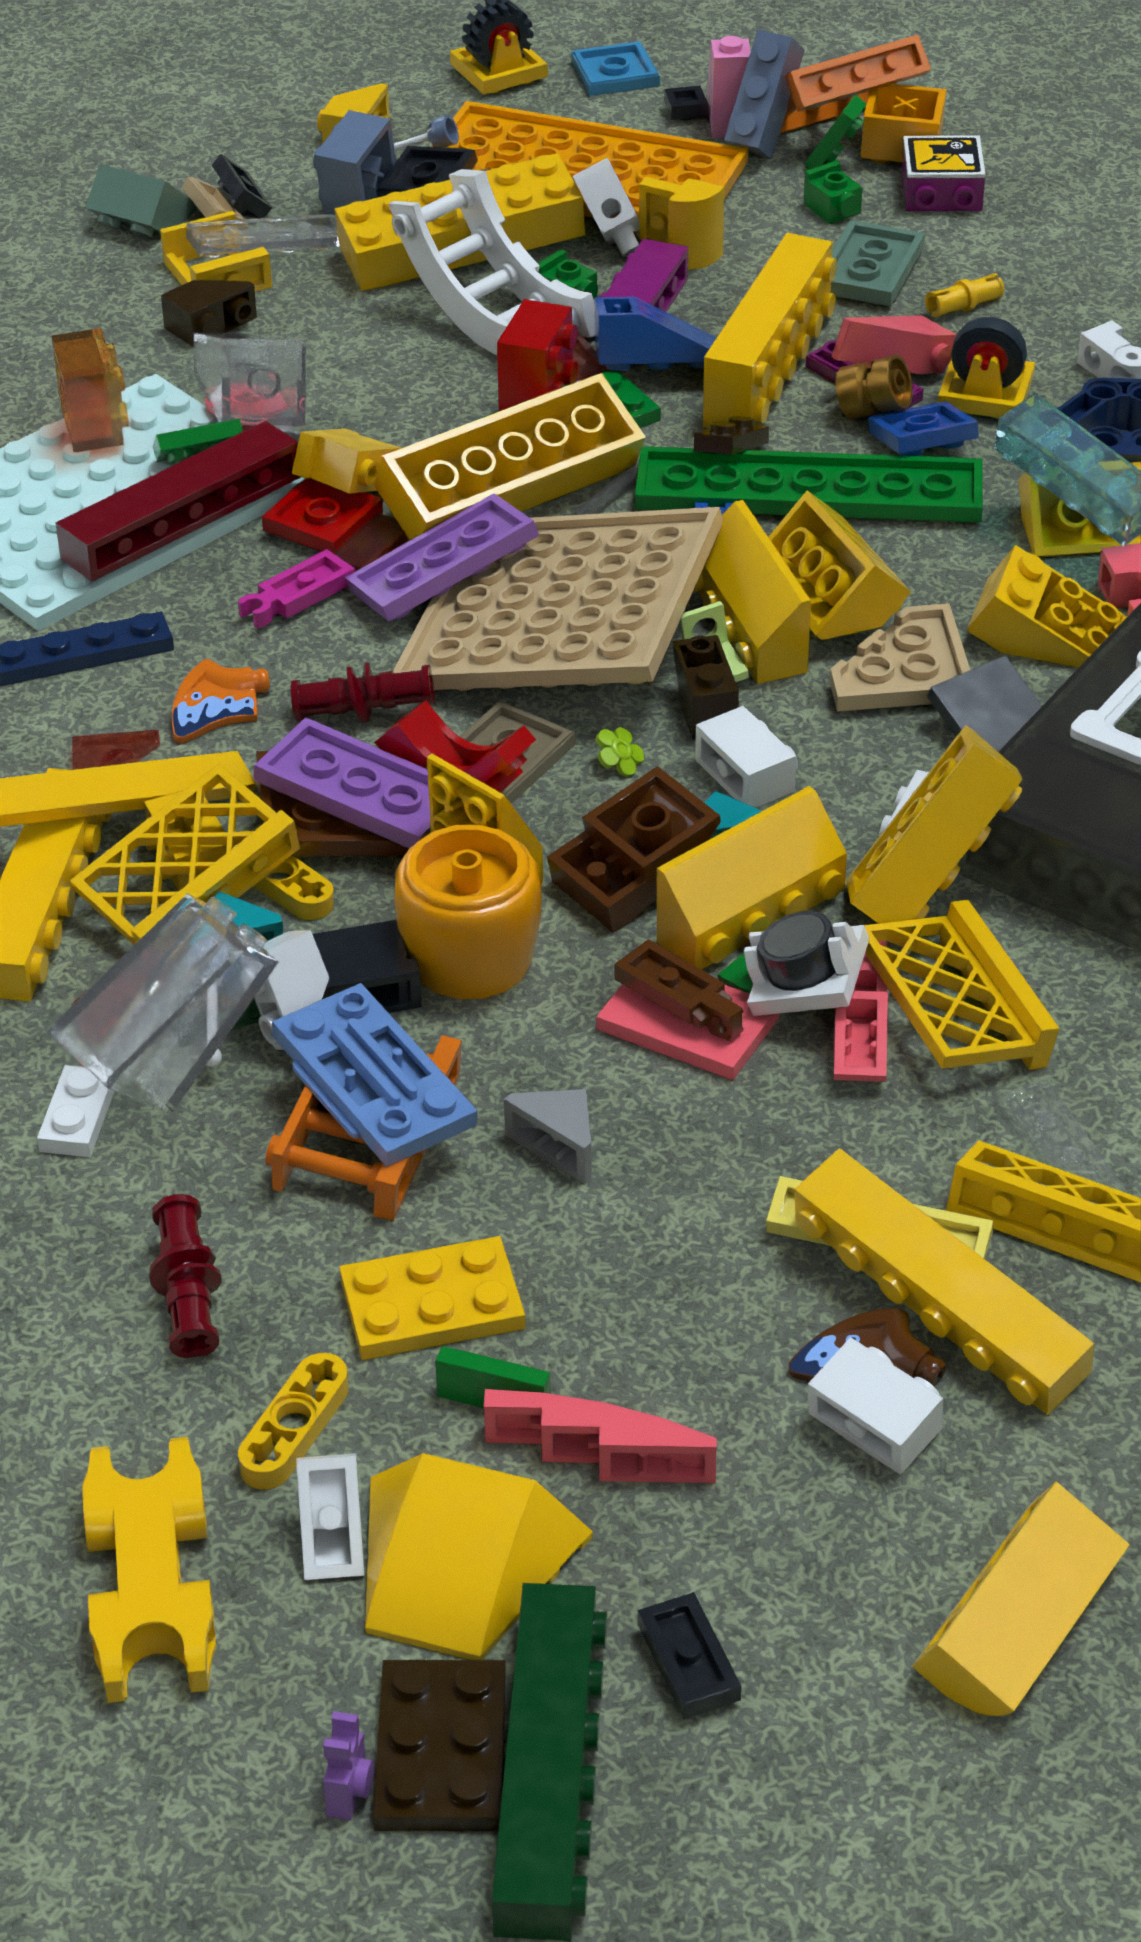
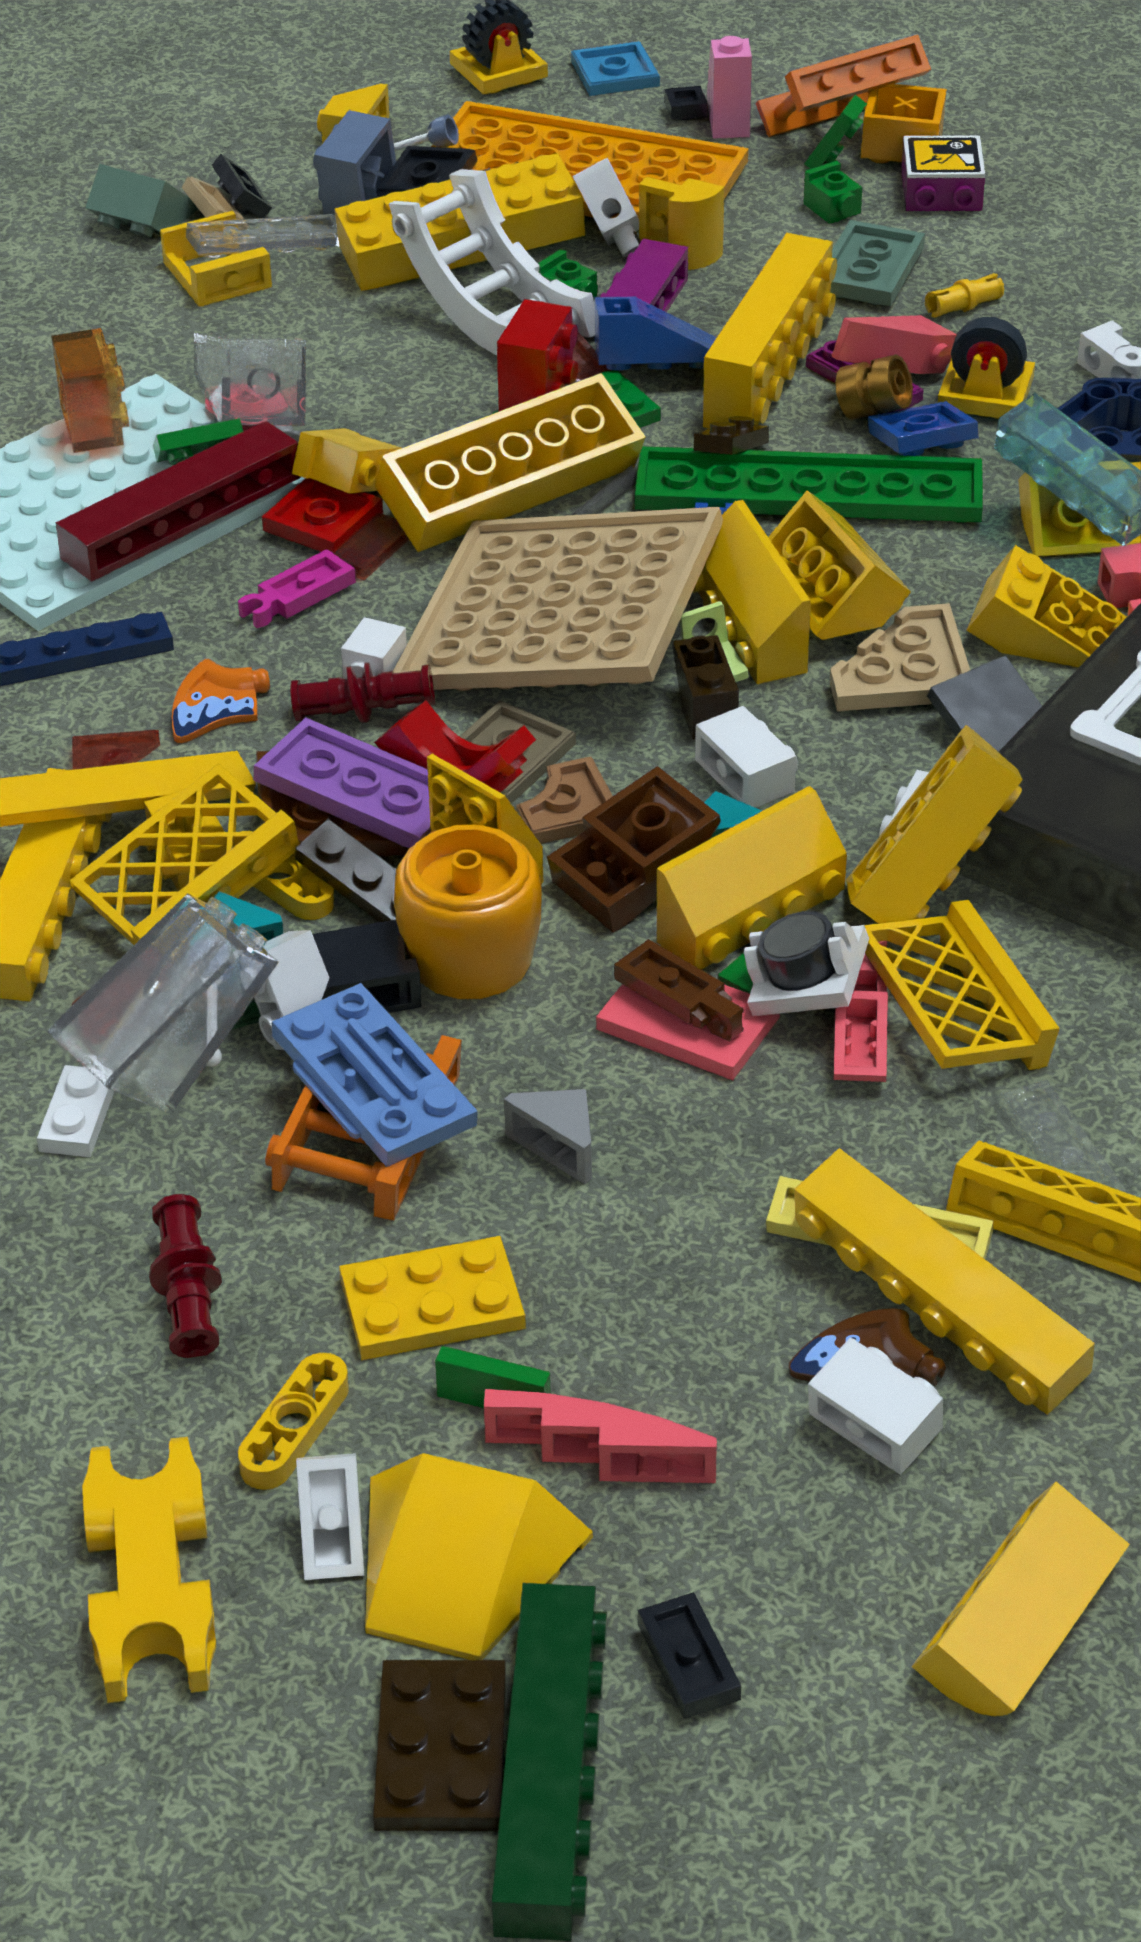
dark brown slope [161,280,257,348] -> none
medium lavender plate [323,1711,374,1820] -> none
medium lavender plate [345,493,539,622] -> none
lime plant [596,727,644,777] -> none
sand blue brick [724,29,805,159] -> none
none -> plate [295,819,396,922]
none -> white brick [341,617,407,679]
none -> medium nougat tile [516,757,613,844]

